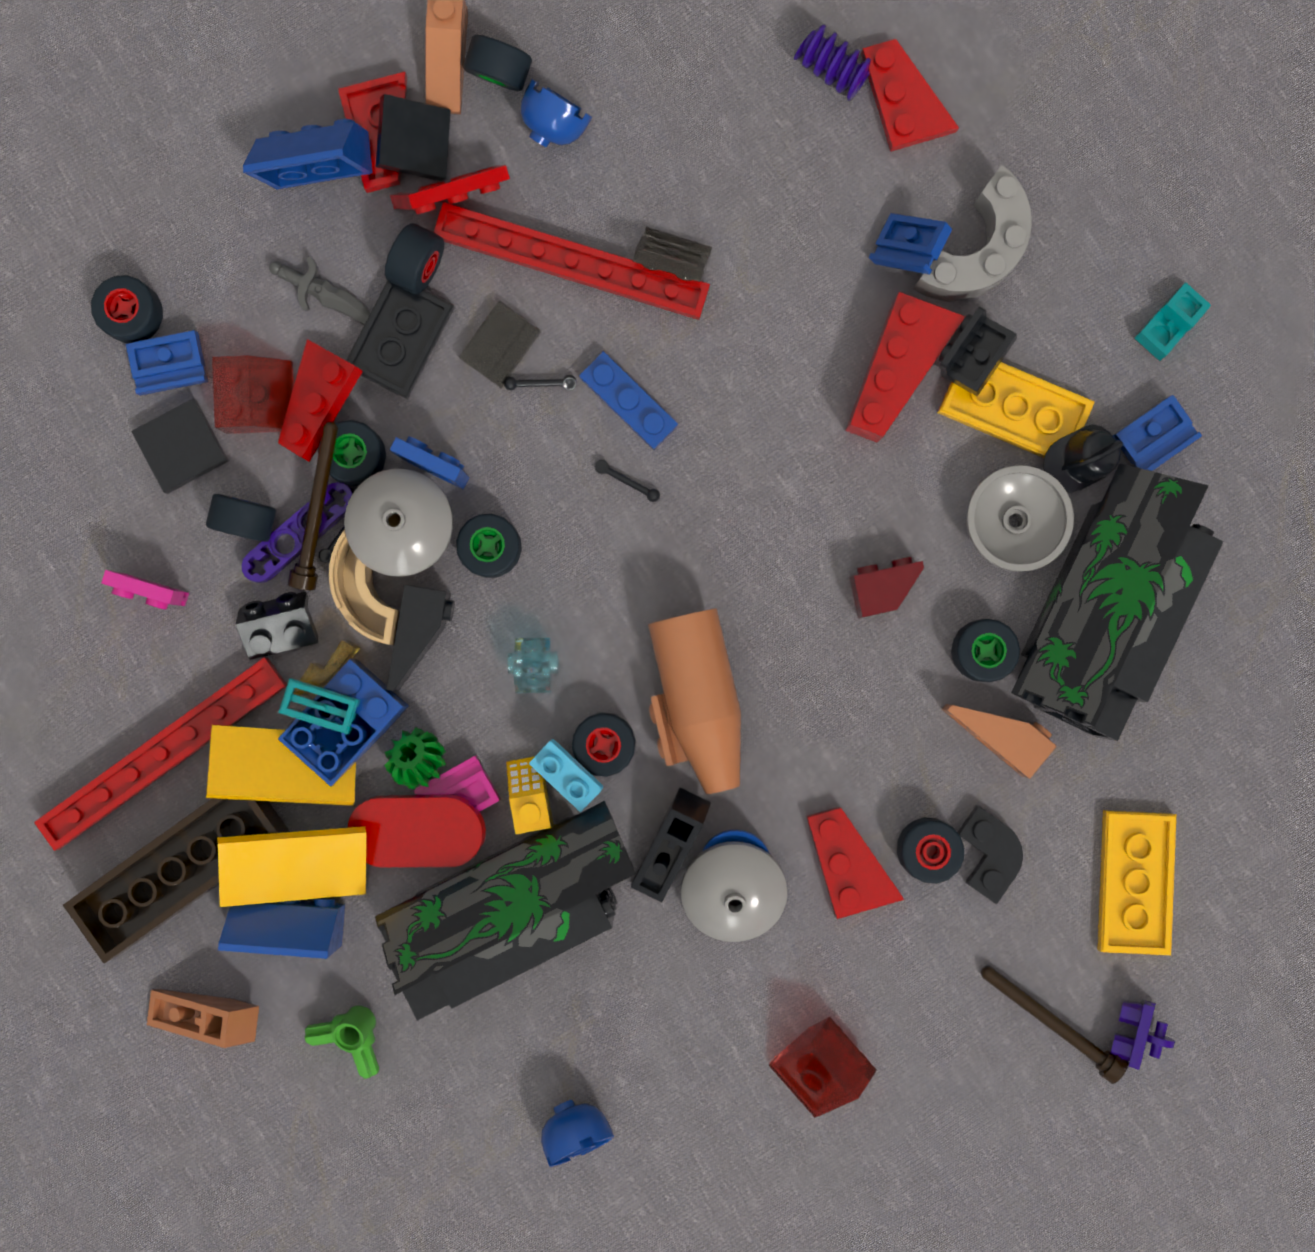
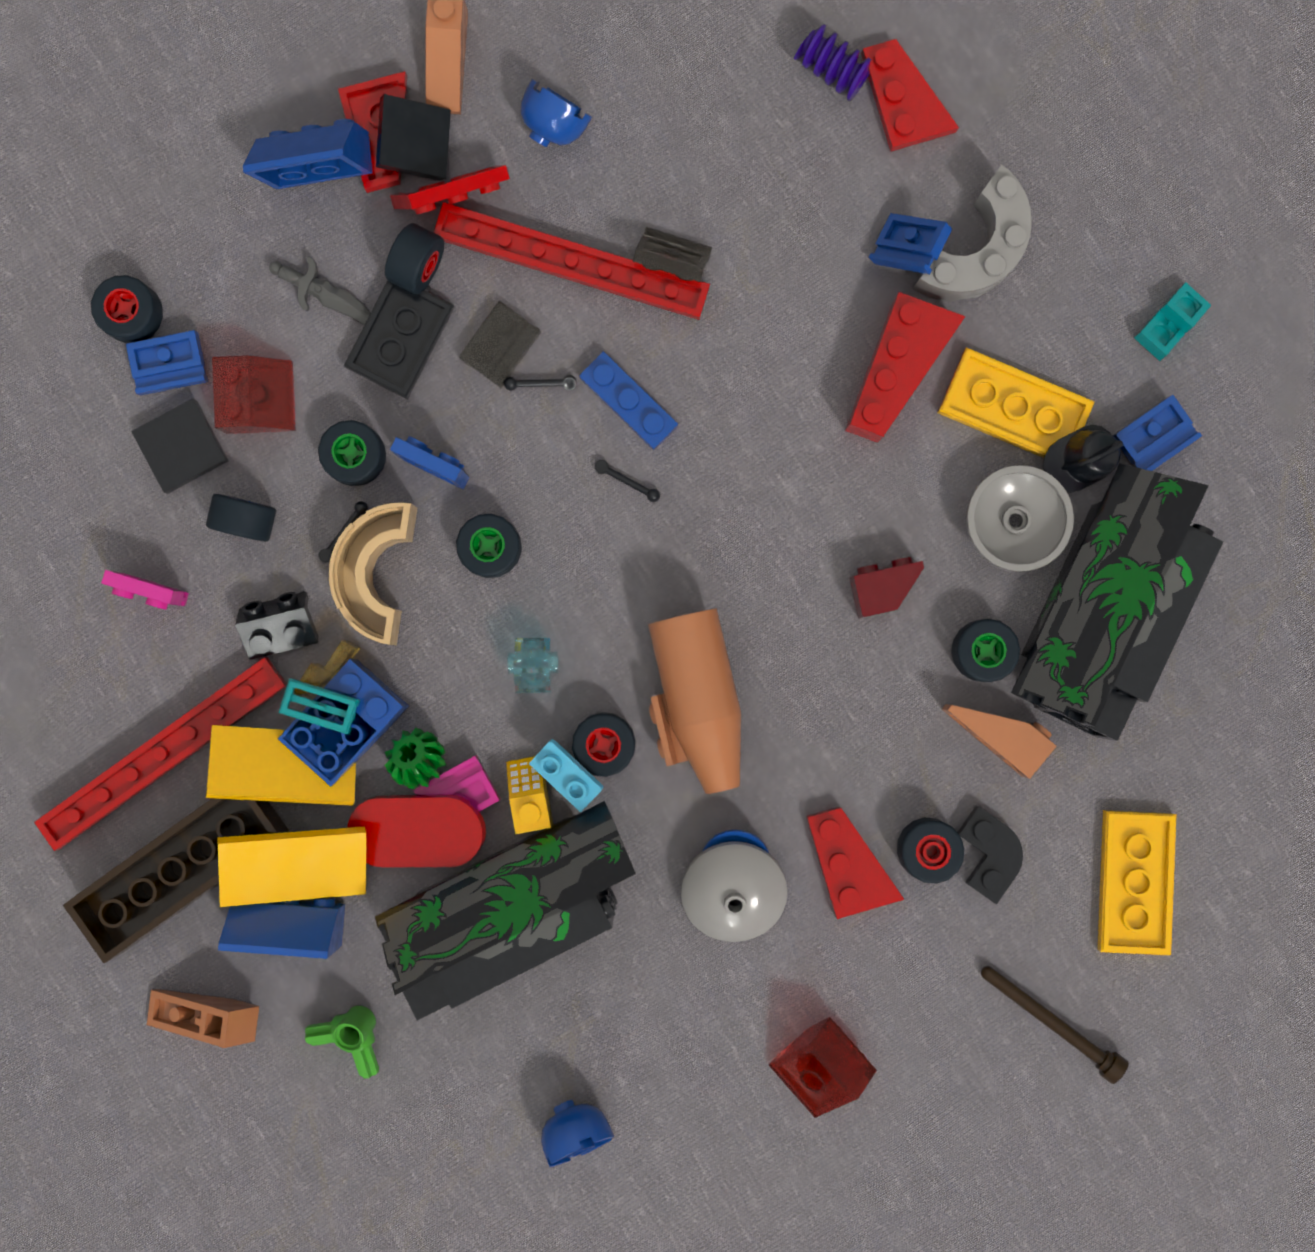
dark purple beam [241,482,354,583] -> none
red wing [278,339,363,462] -> none
dark brown piece [288,422,338,590] -> none
light grey dish [344,469,453,577] -> none
black slope [386,585,455,691] -> none
black wheel [463,34,532,91] -> none
black slope [631,787,711,902] -> none
black bracket [939,307,1017,396] -> none
dark purple hips [1111,1000,1175,1070] -> none

